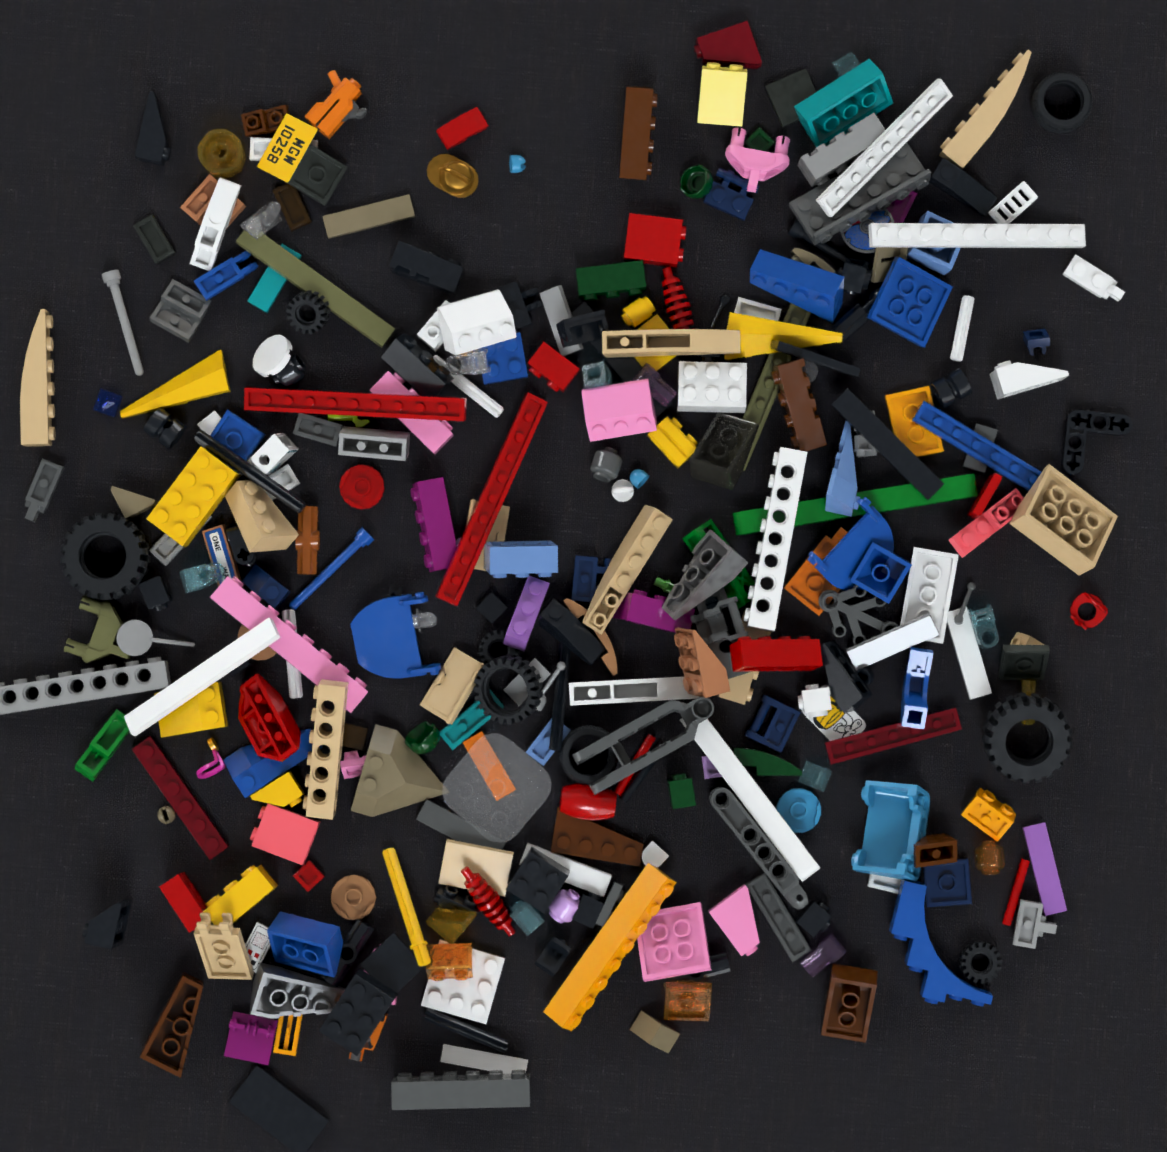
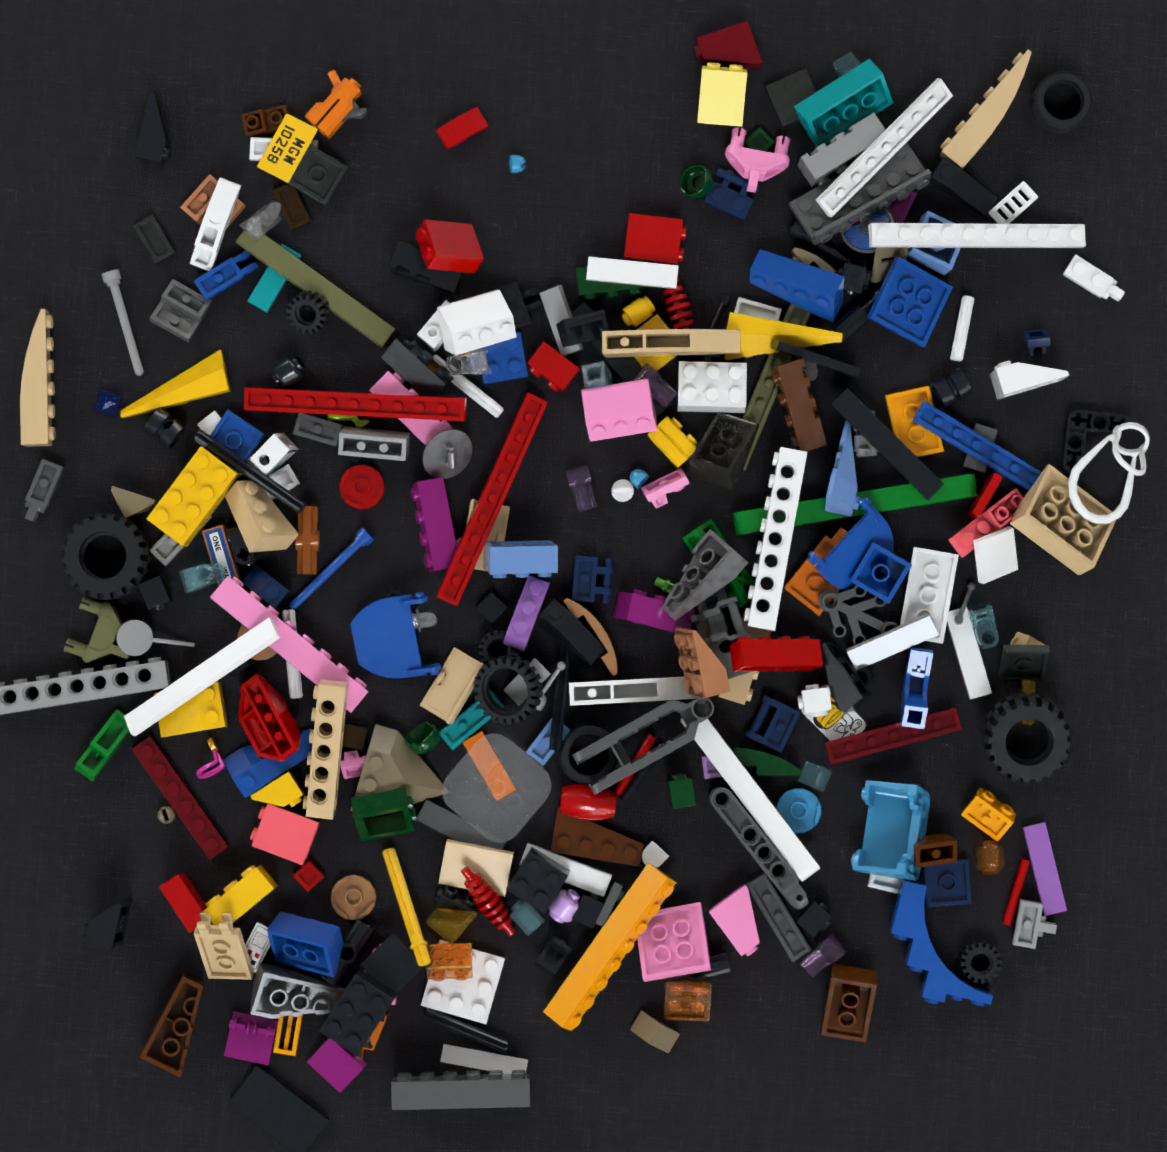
clear yellow brick [198,129,246,178] -> none
white tile [253,335,292,377] -> none
dark tan tile [323,194,415,239] -> none
pearl gold piece [427,154,478,198] -> none
tan slope [582,505,673,635] -> none
dark grey head [590,447,623,482] -> none
reddish brown wedge [619,86,658,180] -> none
red piece [1070,592,1108,630] -> none
none -> magenta tile [307,1038,367,1093]
none -> dark green window [351,788,417,841]
none -> red brick [416,219,484,273]
none -> flat silver shield [423,429,472,479]
none -> clear purple piece [565,465,597,512]
none -> white tile [586,257,678,289]
none -> bright pink hinge [641,468,690,509]
none -> white tile [973,526,1018,584]
none -> white animal [1068,422,1150,524]

